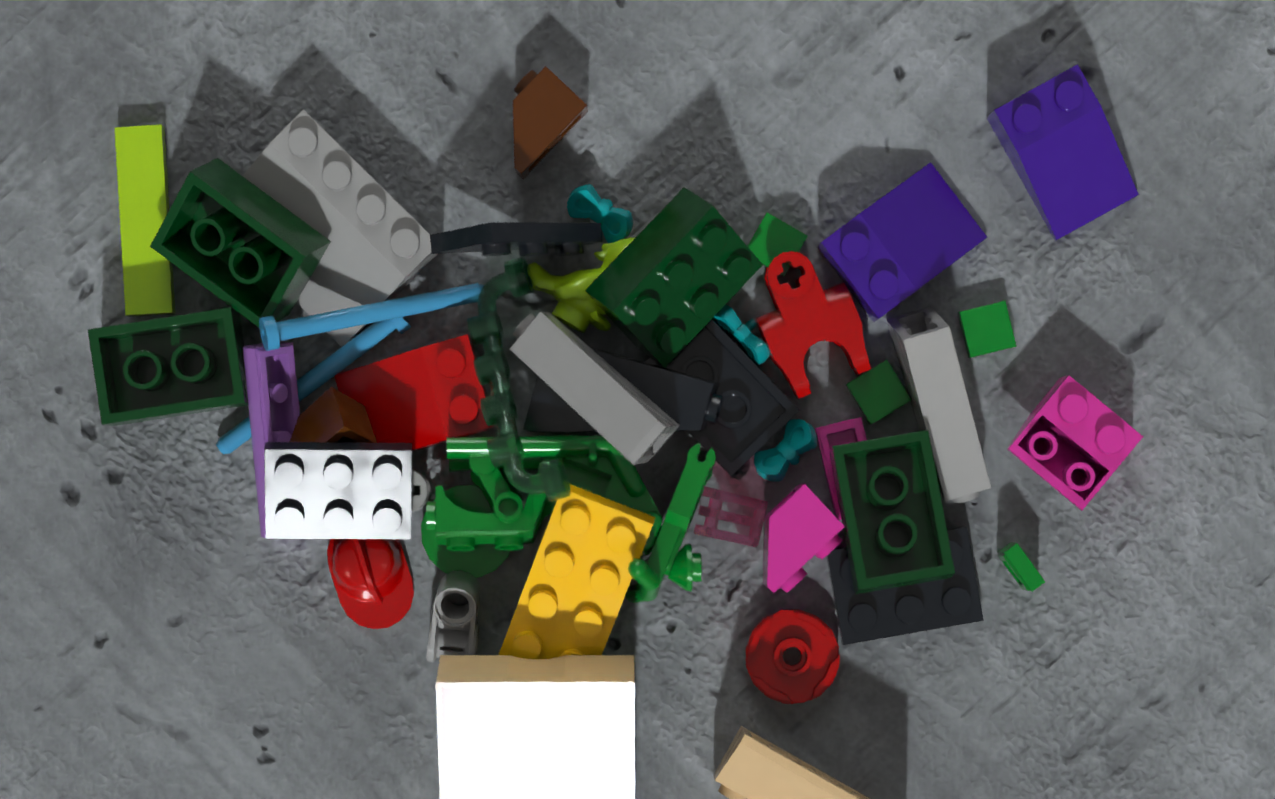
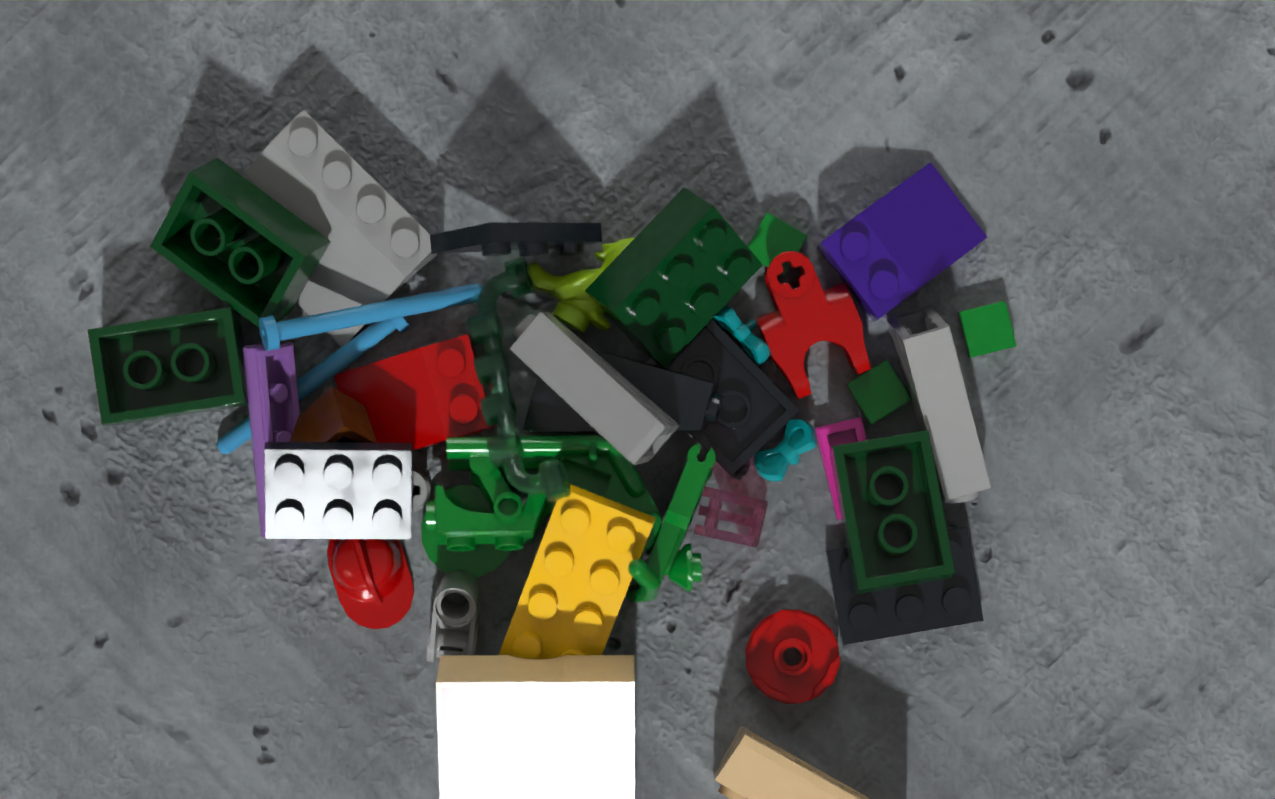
lime tile [114,124,176,317] -> none
reddish brown slope [513,66,588,180] -> none
teal piece [567,184,633,243] -> none
dark pink slope [763,484,845,593] -> none
dark purple slope [987,64,1139,241] -> none
green tile [997,542,1045,592] -> none
dark pink slope [1007,375,1143,511] -> none

